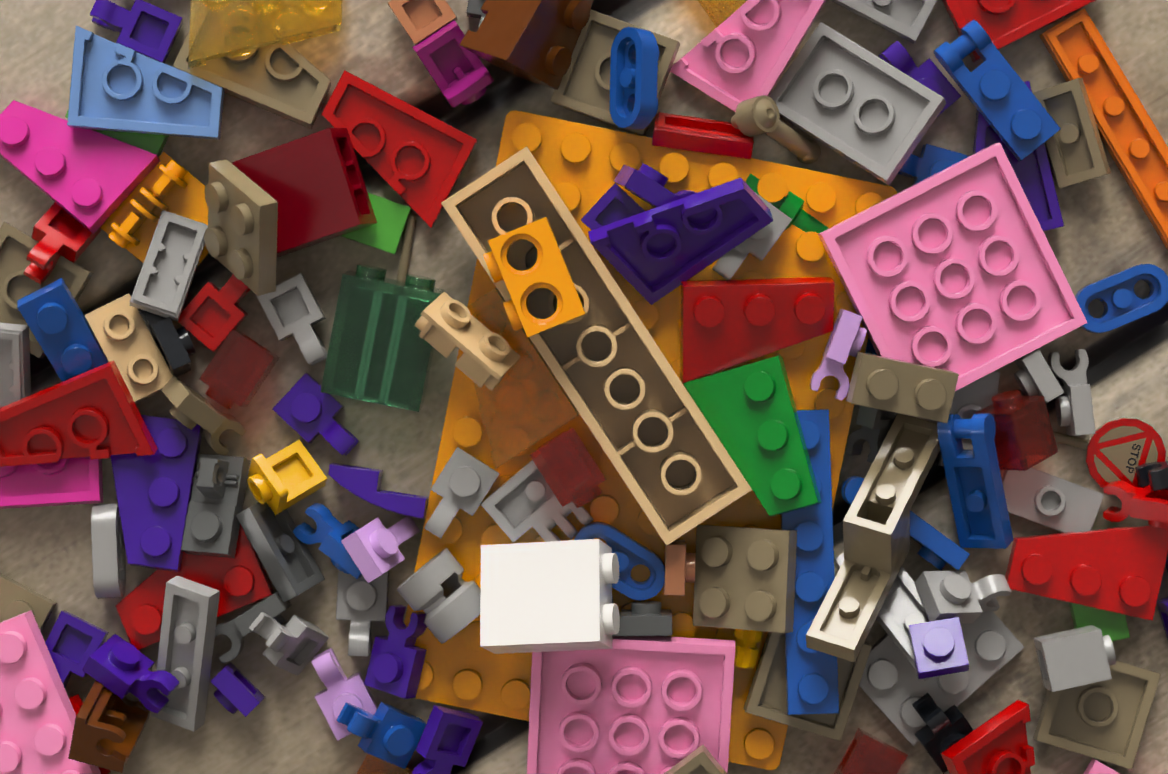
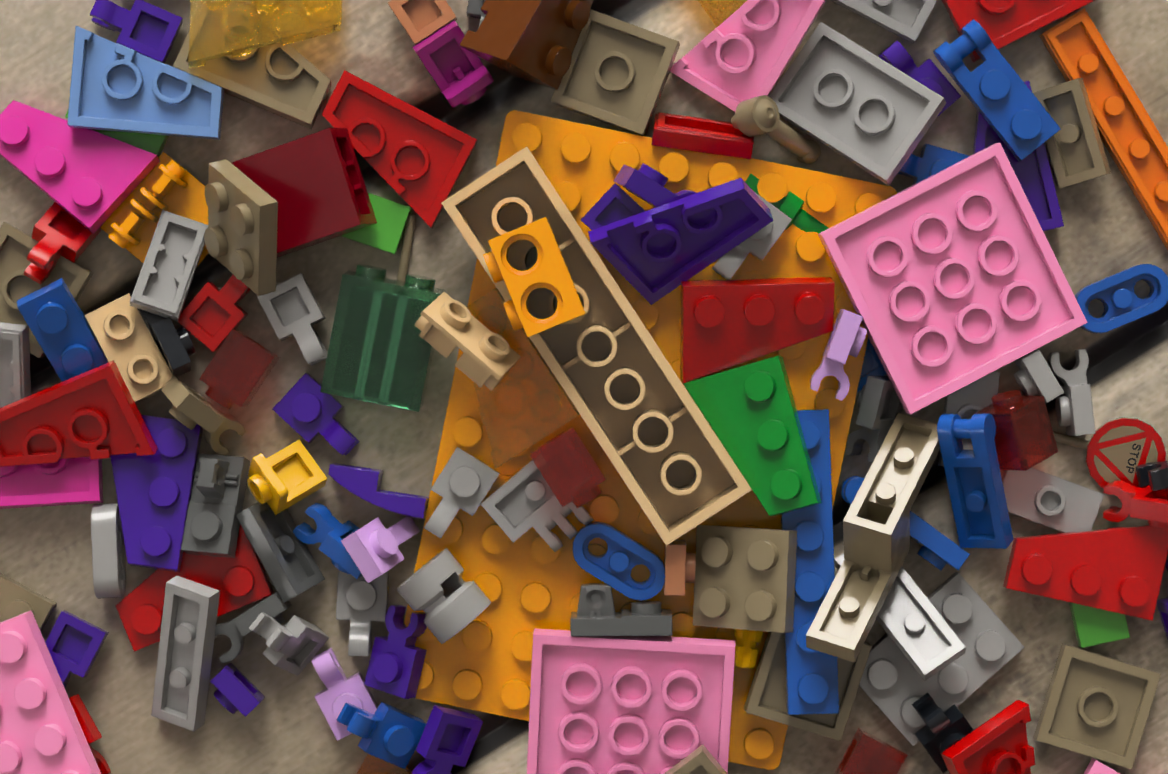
reddish brown hinge [68,680,150,773] -> none
dark purple plate [82,634,179,714] -> none
white brick [480,539,620,654] -> none
blue plate [610,27,659,130] -> none
dark tan plate [846,352,959,423] -> none
plate [908,617,969,679] -> none
light grey plate [915,570,1012,624] -> none
light grey brick [1033,625,1116,692] -> none

